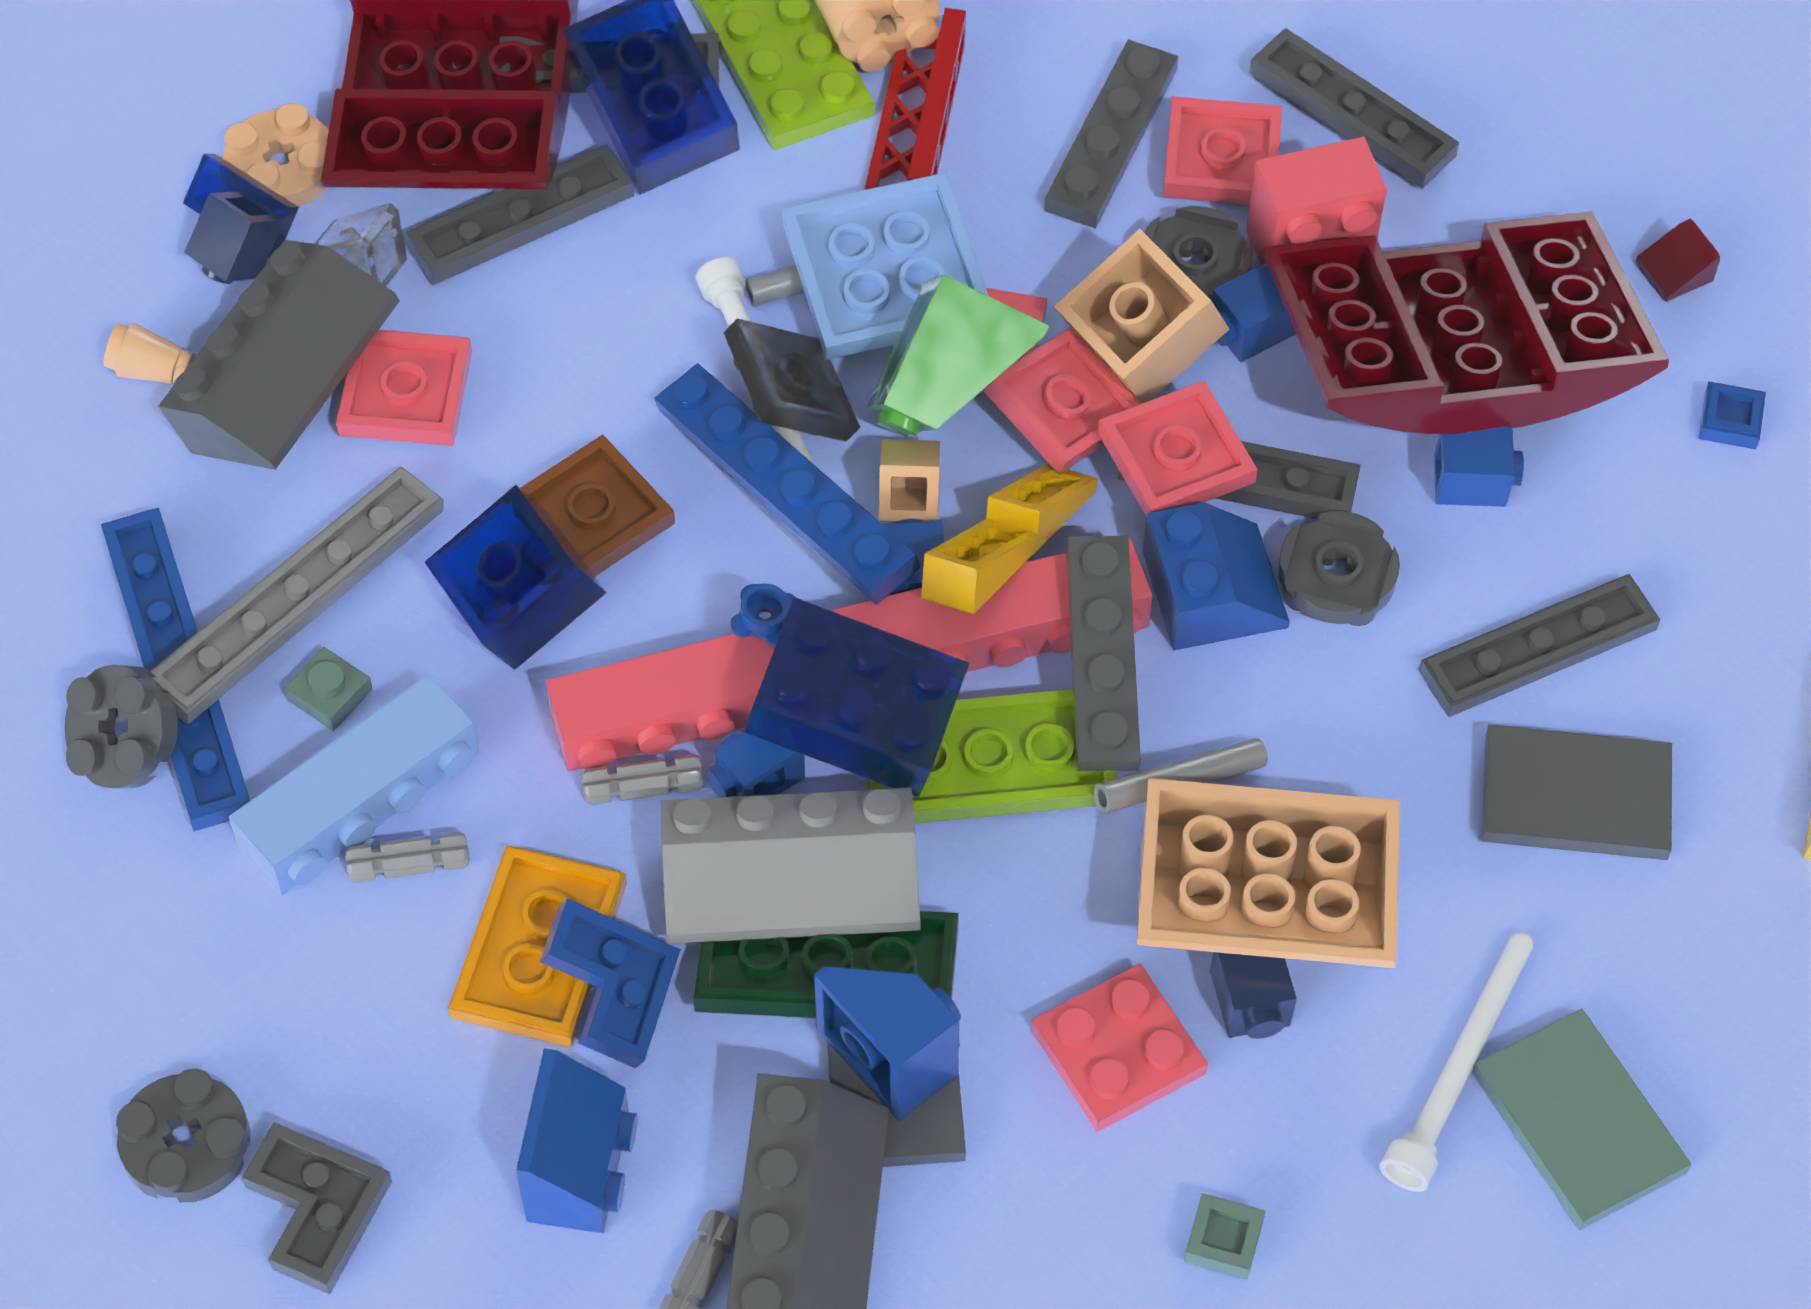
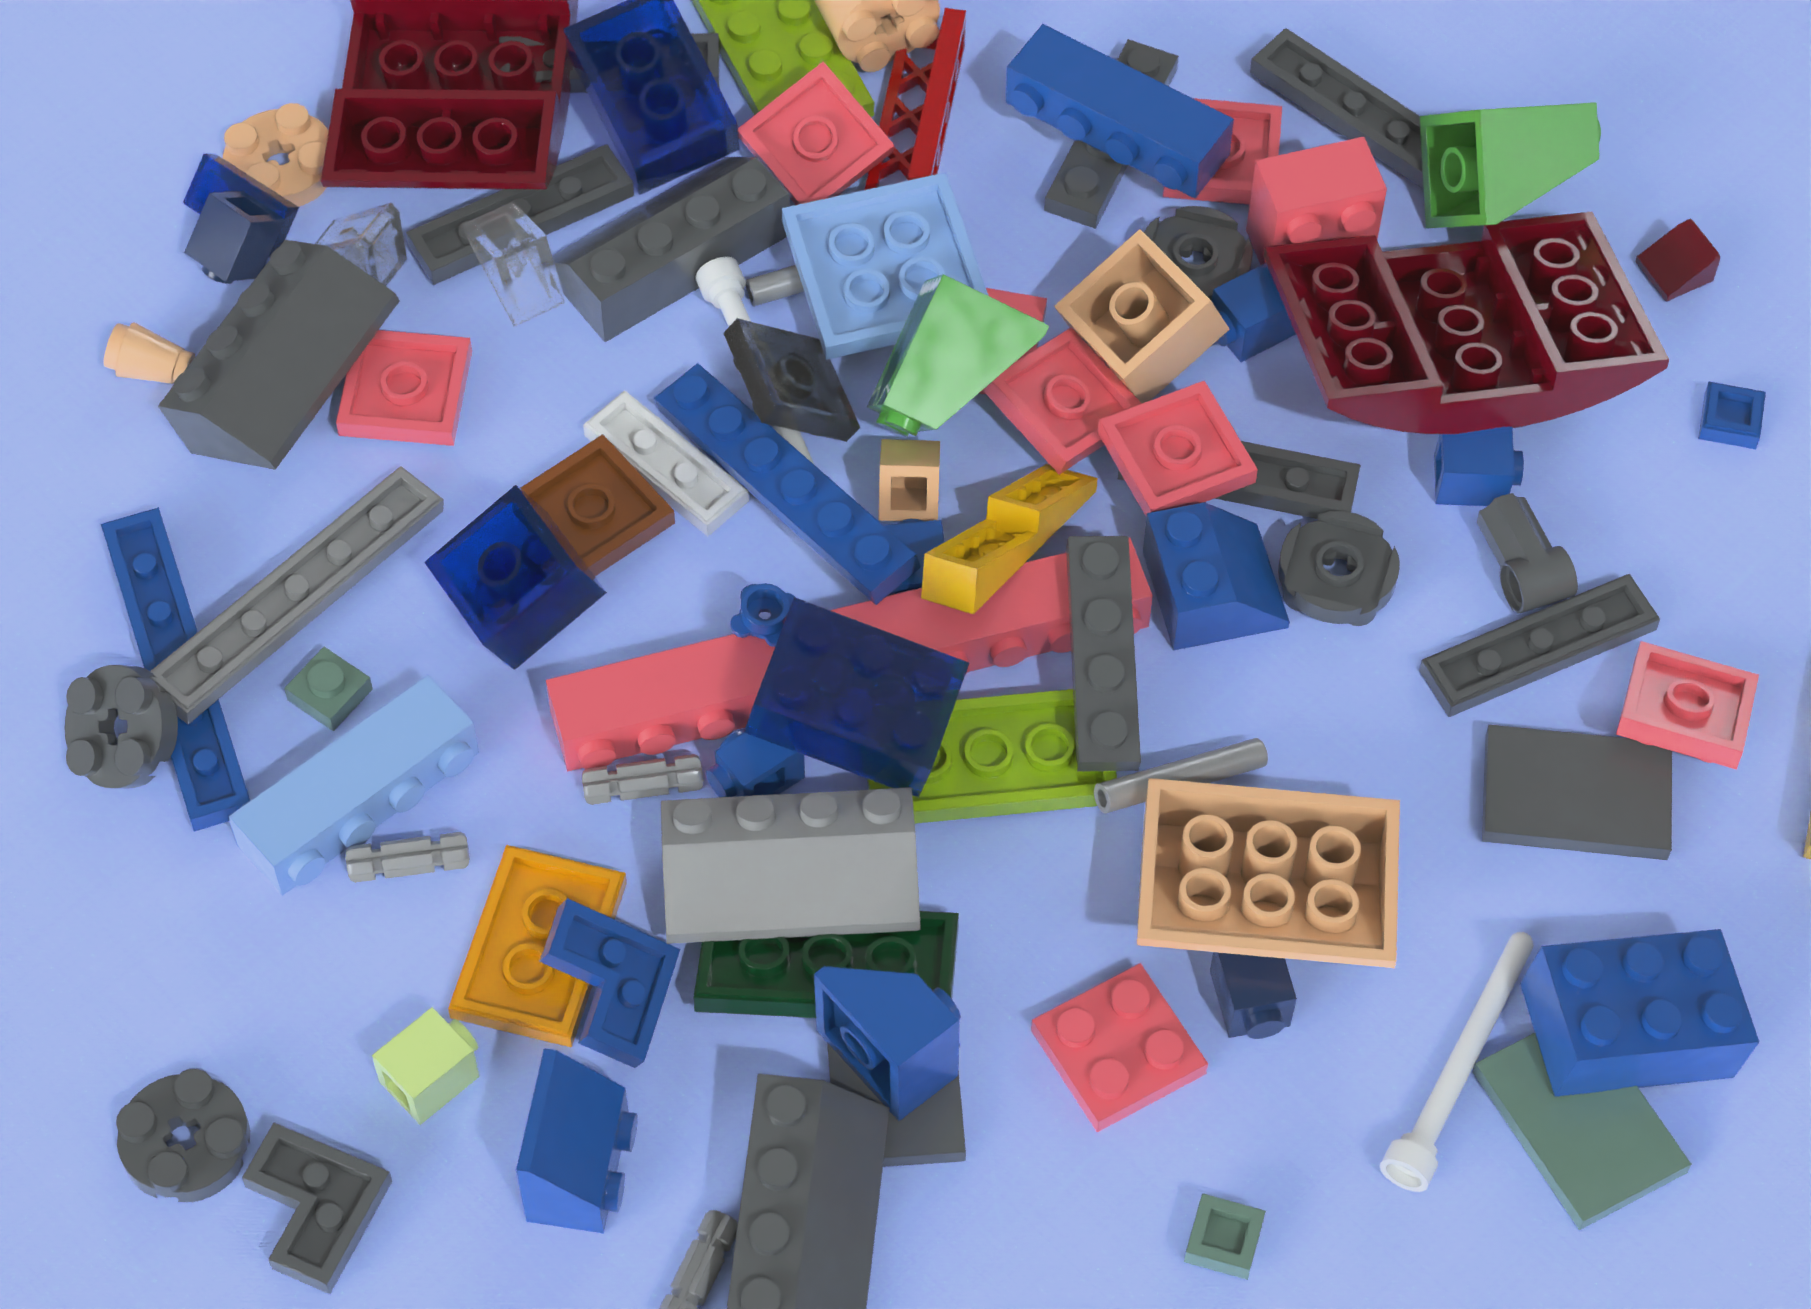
none -> yellowish green brick [372,1007,480,1125]
none -> clear slope [461,201,565,327]
none -> dark grey slope [541,157,790,342]
none -> white tile [583,390,749,537]
none -> coral plate [737,61,894,205]
none -> blue brick [1006,24,1234,199]
none -> bright green slope [1420,102,1601,229]
none -> dark grey piece [1476,493,1578,614]
none -> blue brick [1520,929,1760,1097]
none -> coral plate [1616,641,1759,770]

